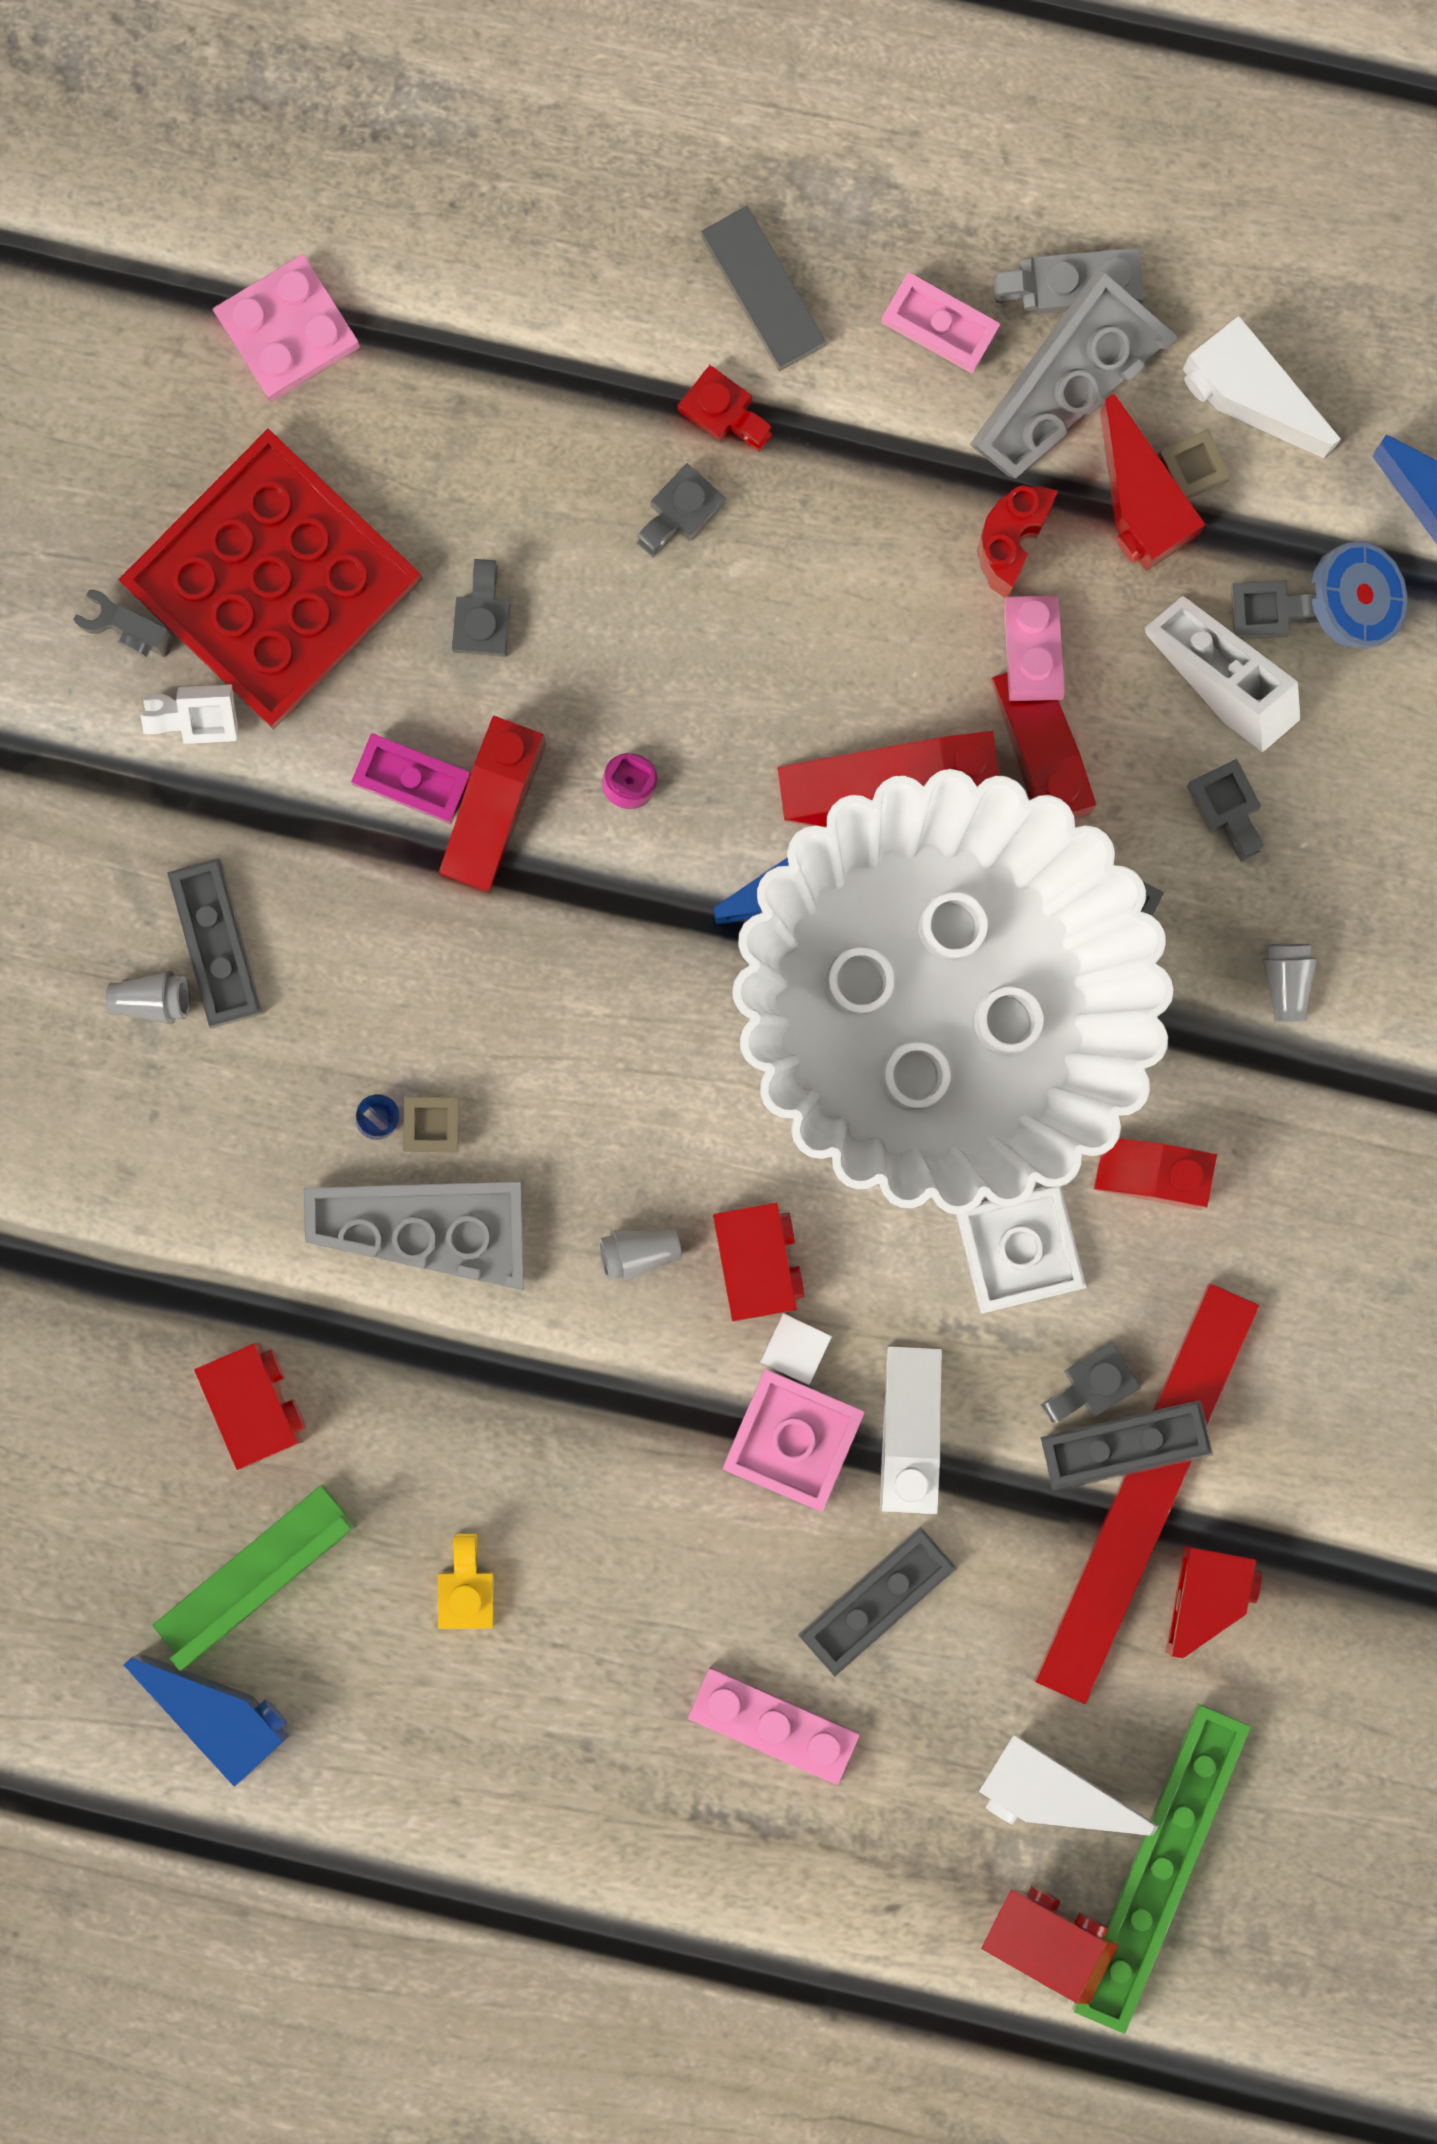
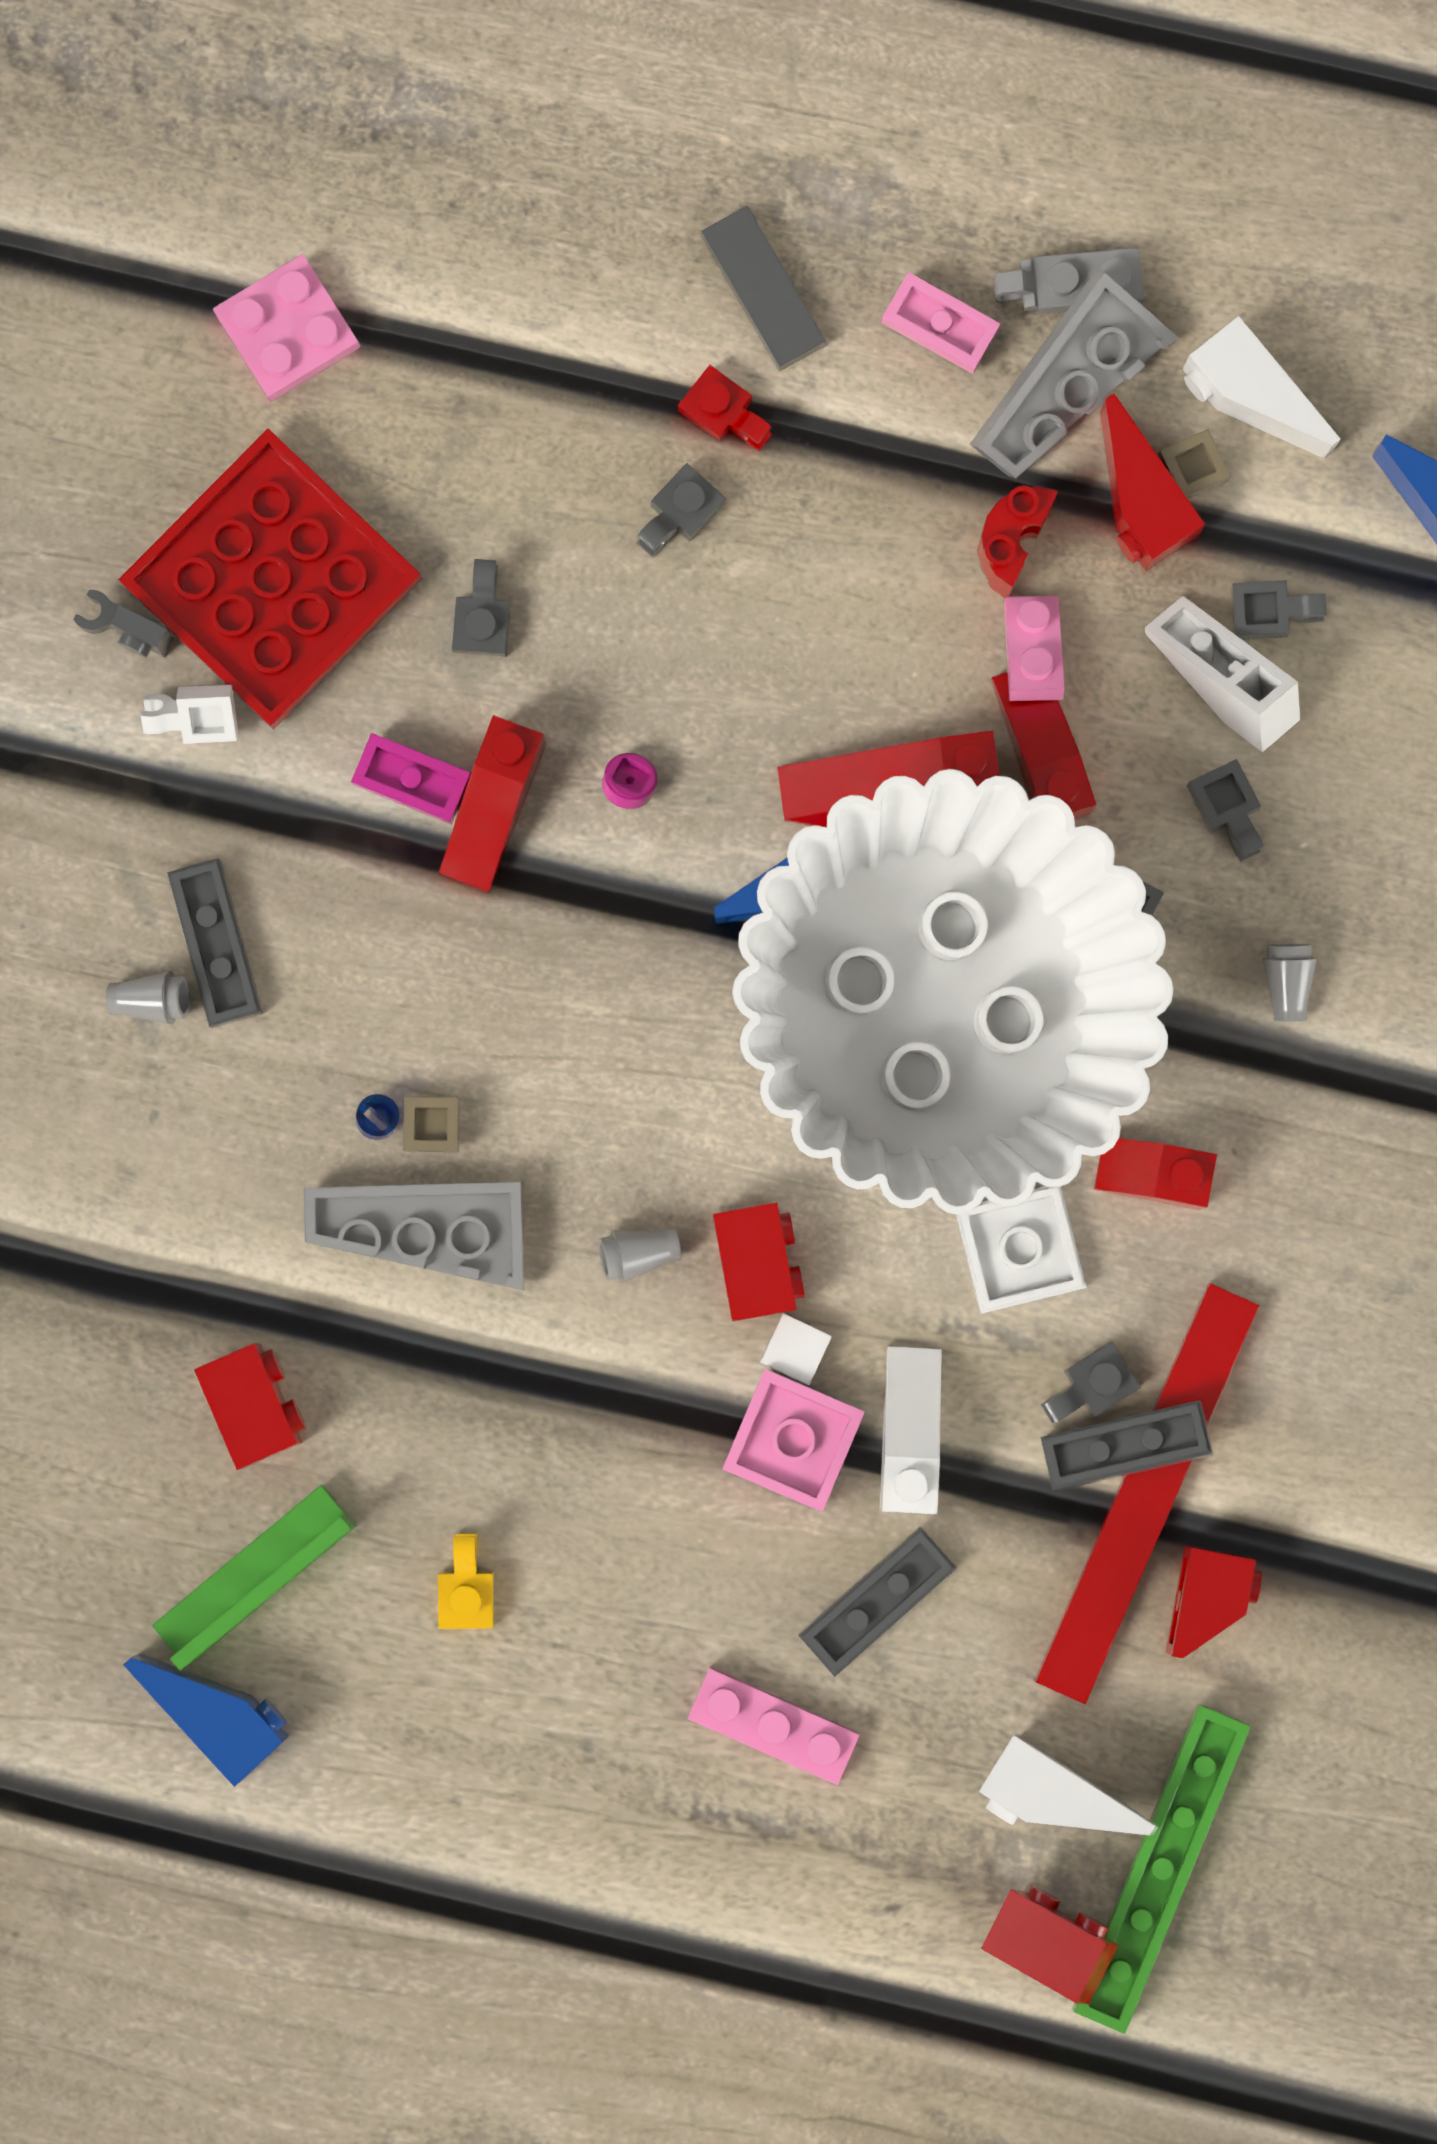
tile [1311,542,1408,650] -> none

